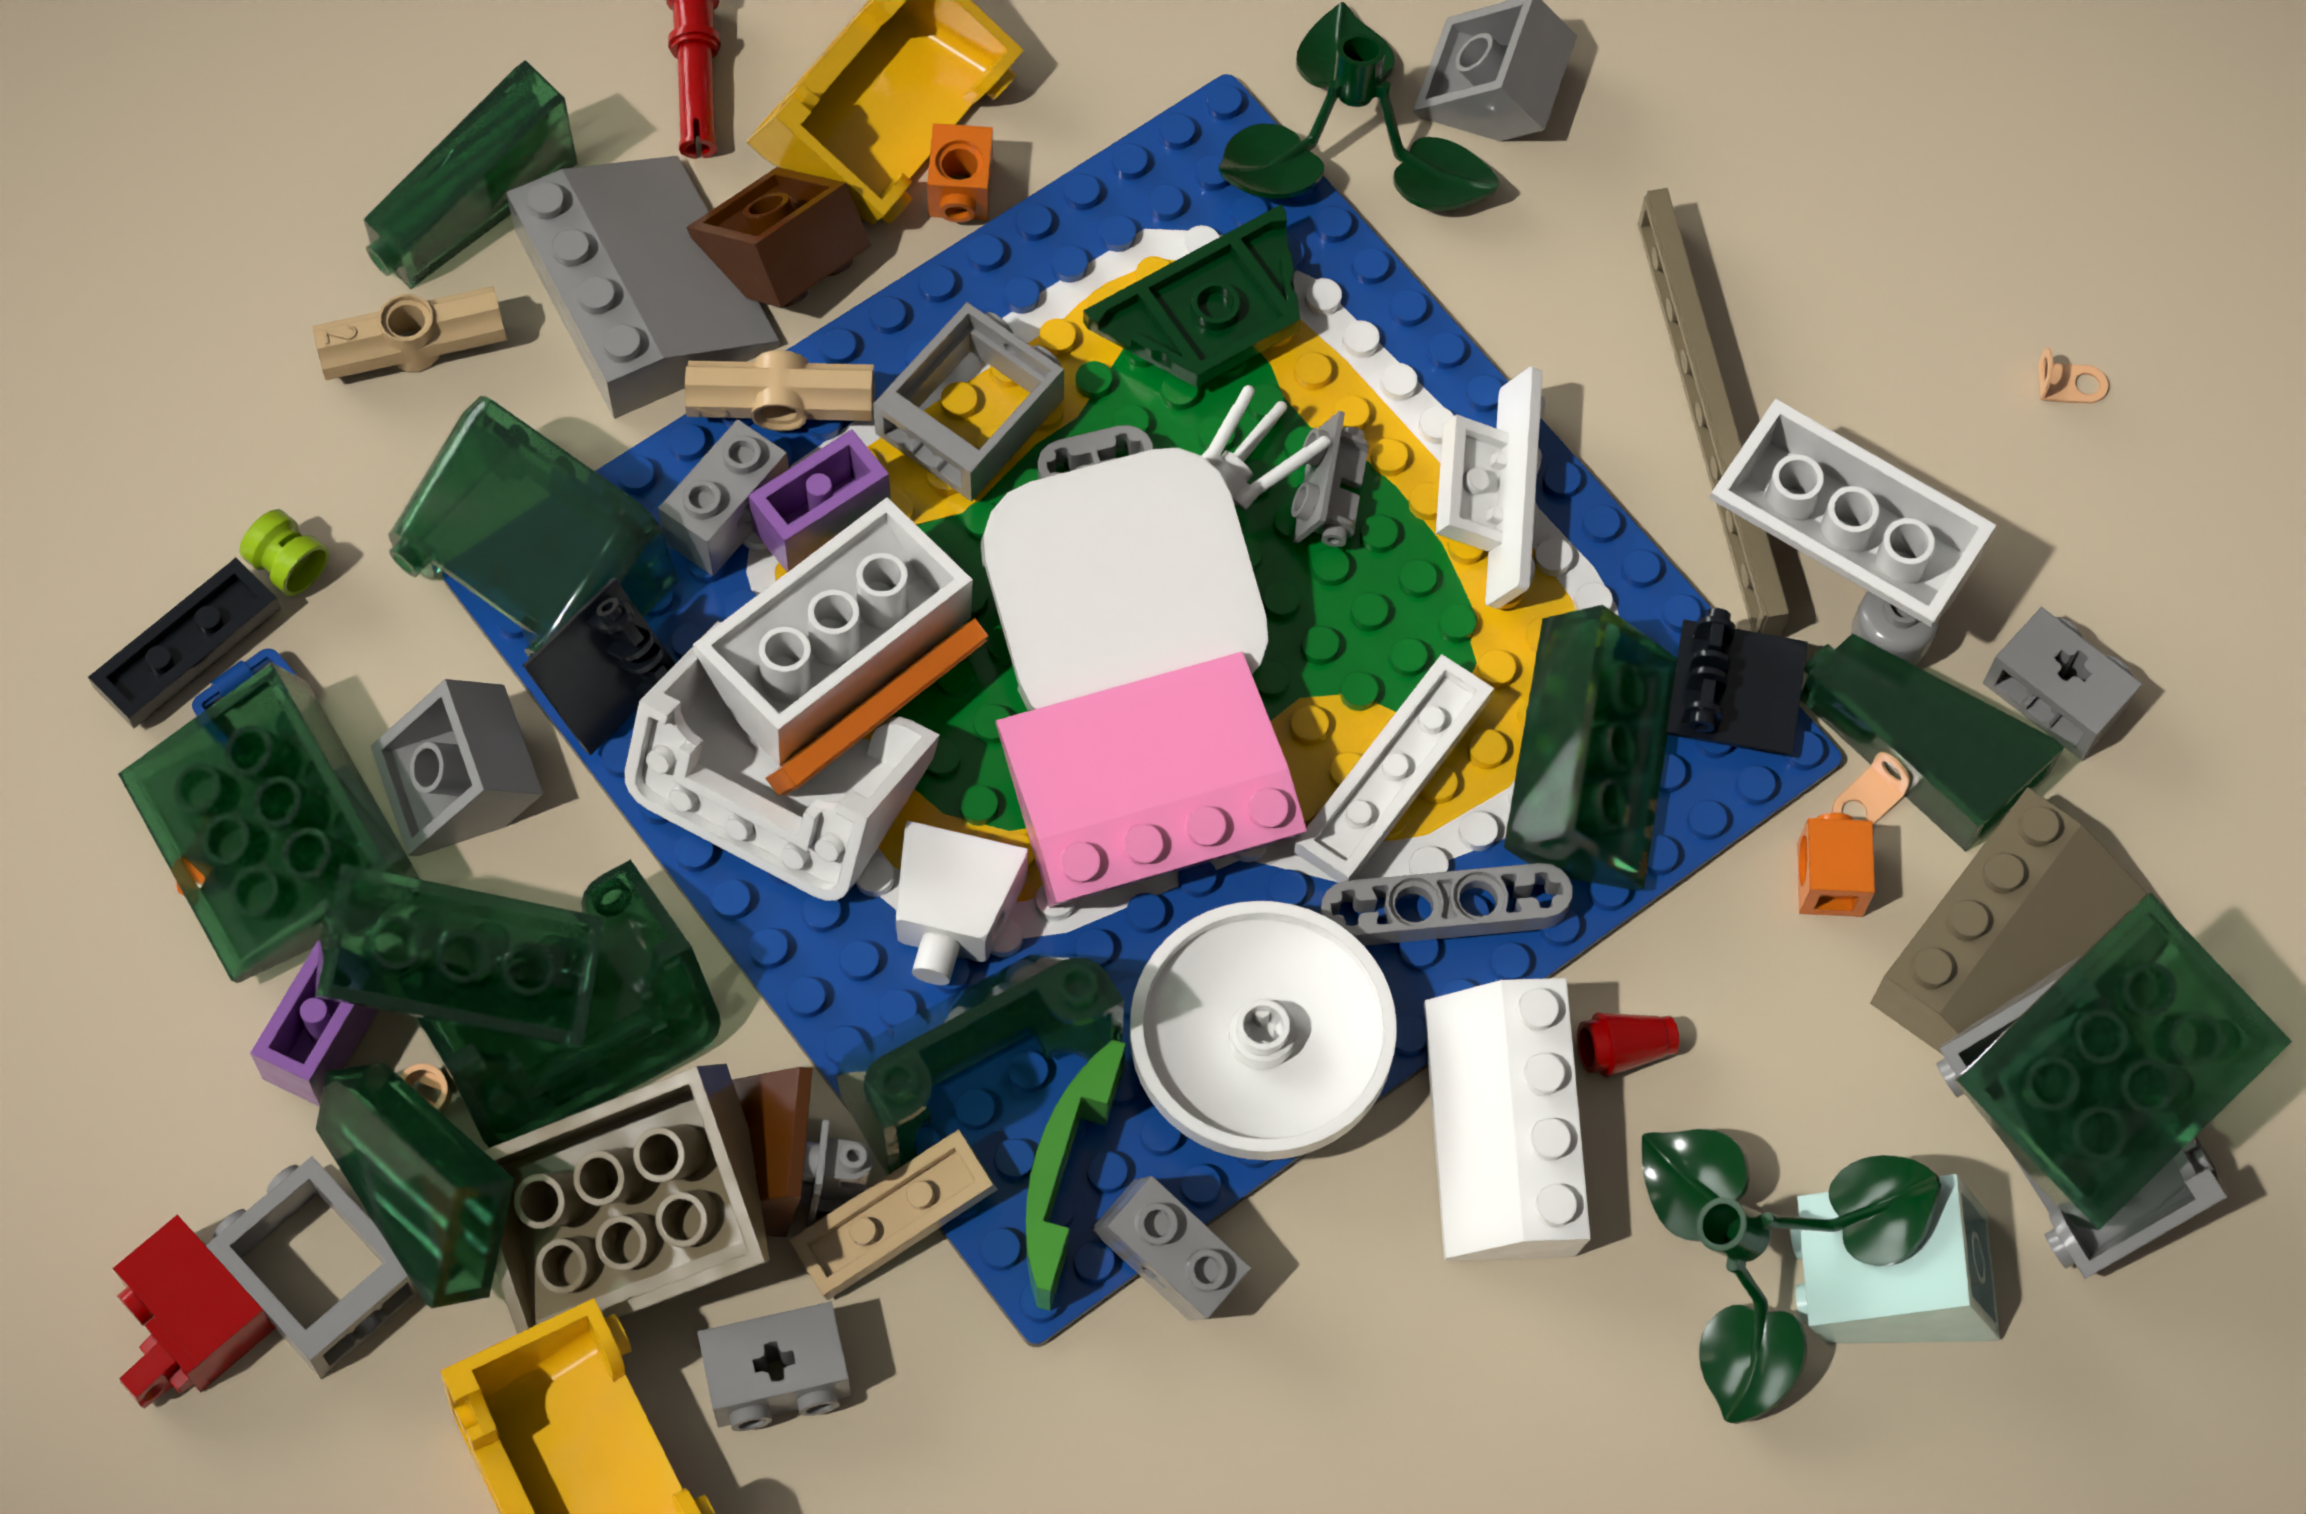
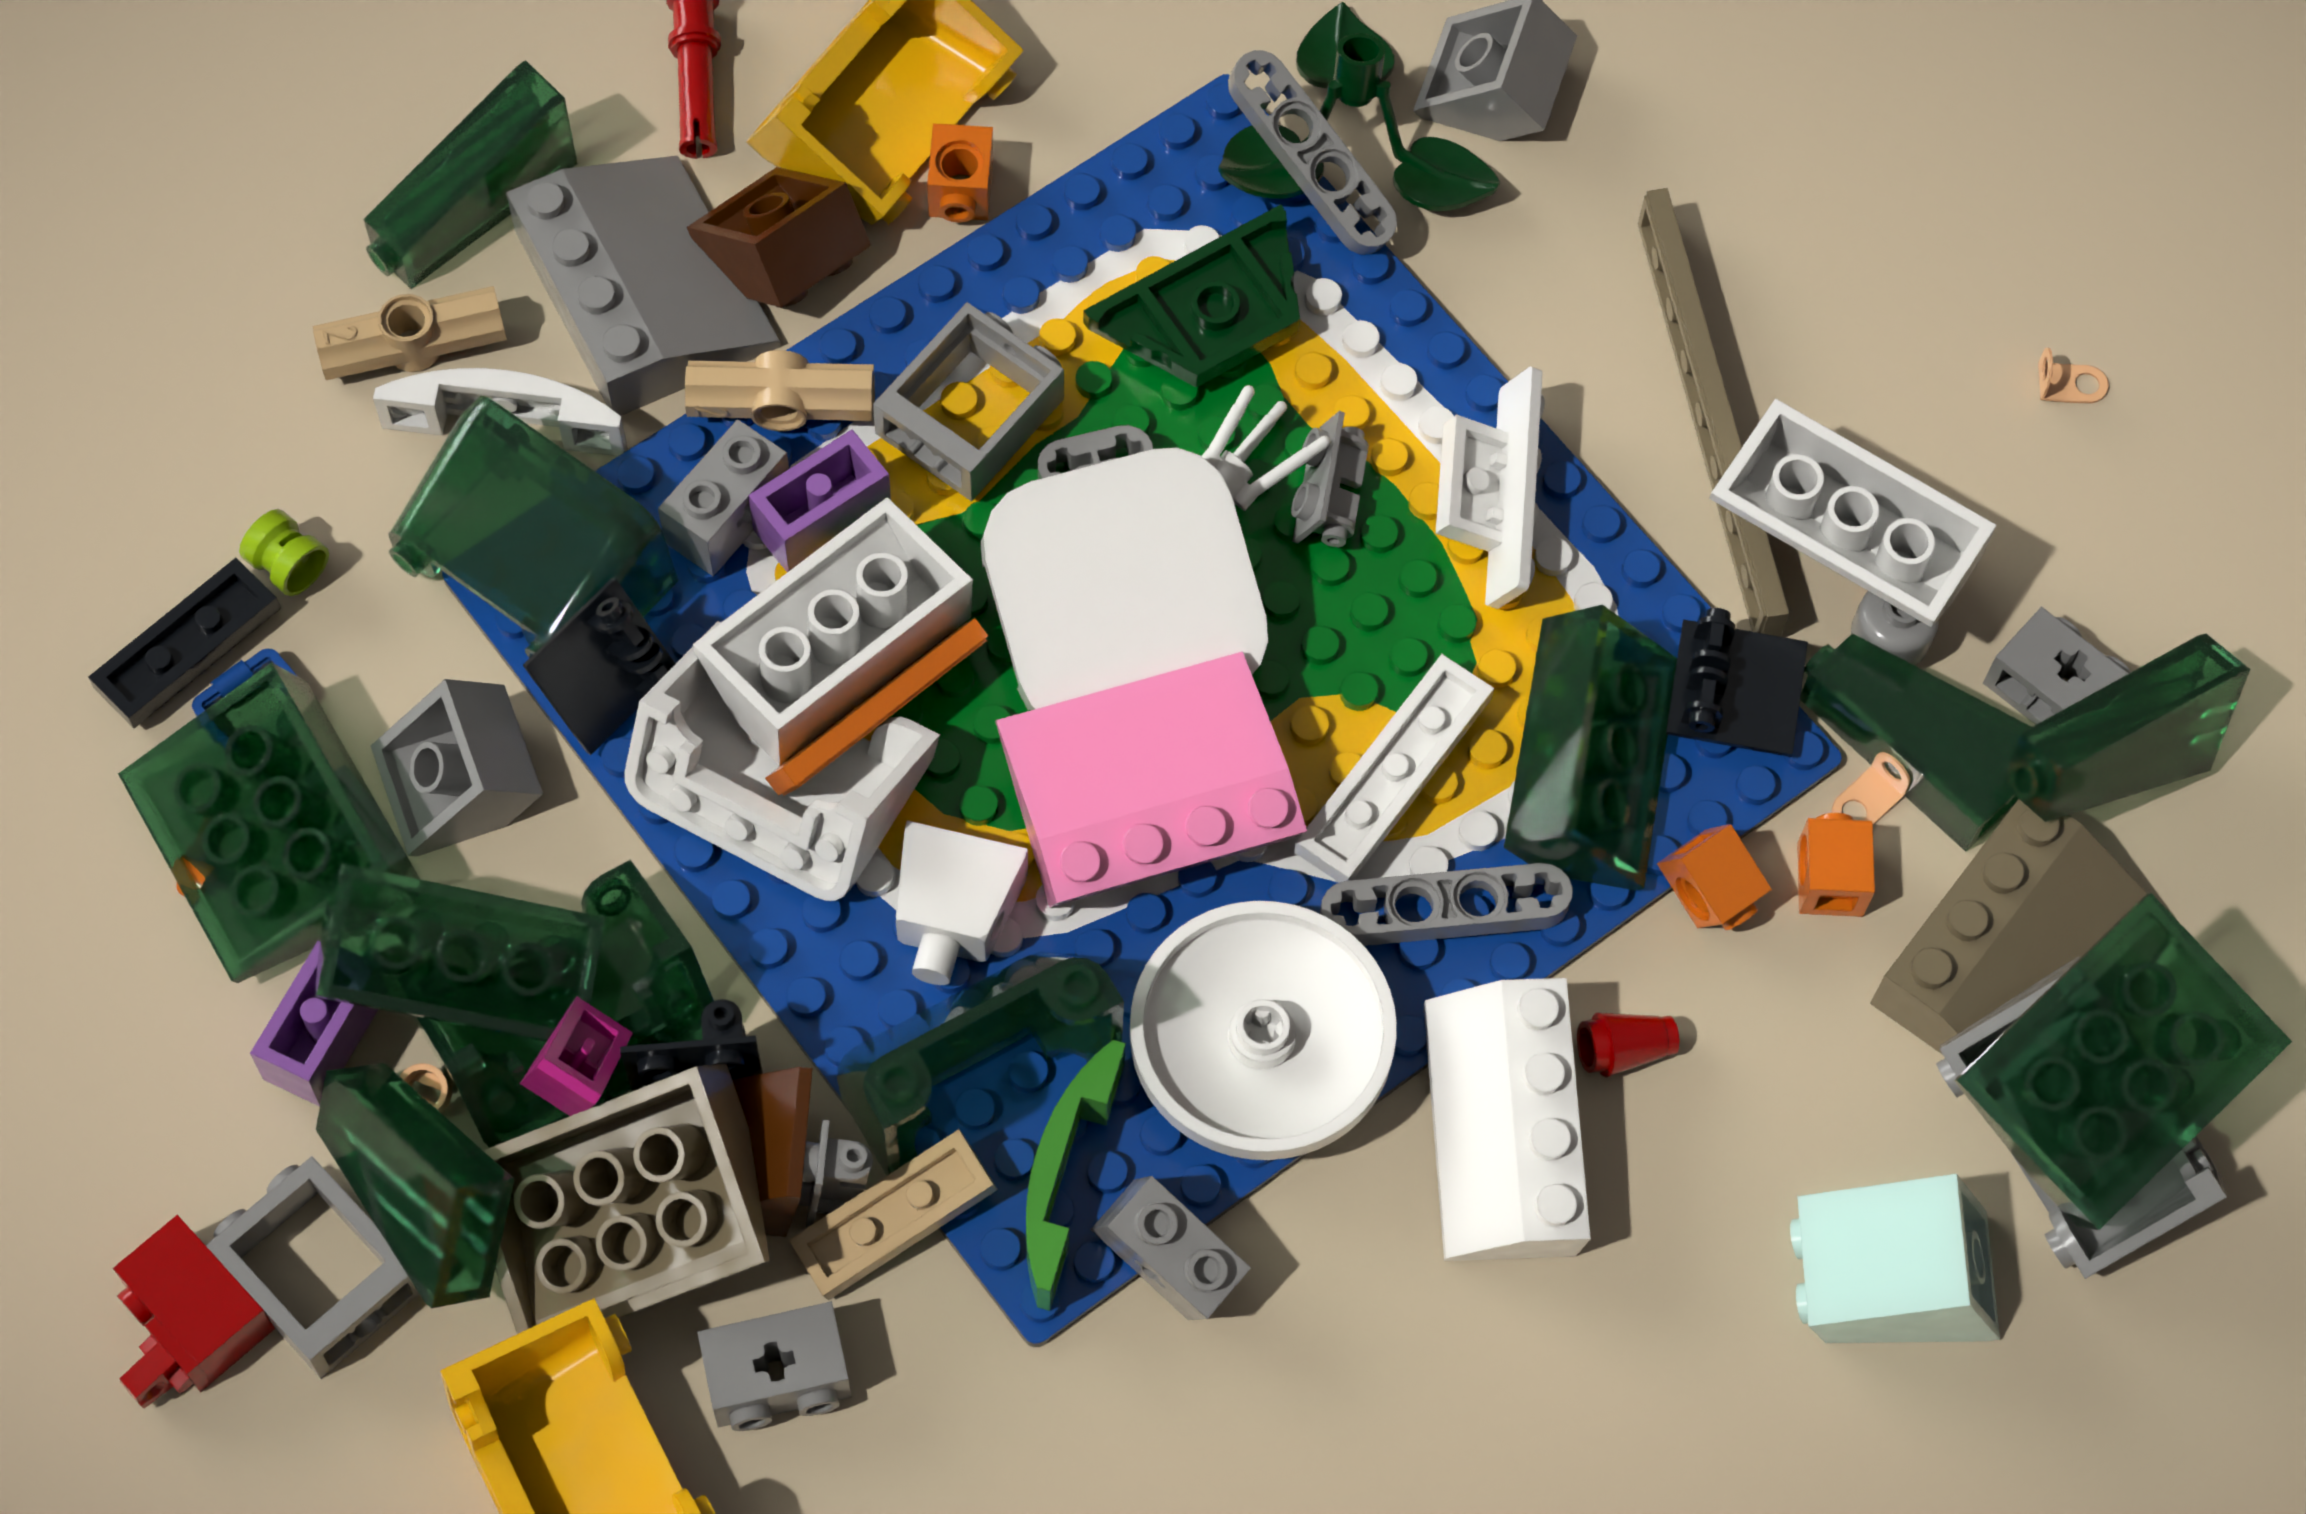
dark green plant [1642,1129,1941,1424] -> none
none -> white slope [373,368,627,456]
none -> dark pink slope [520,996,633,1116]
none -> black hinge [620,999,763,1092]
none -> light grey beam [1228,50,1397,255]
none -> orange brick [1657,824,1772,930]
none -> clear green slope [2003,633,2251,822]

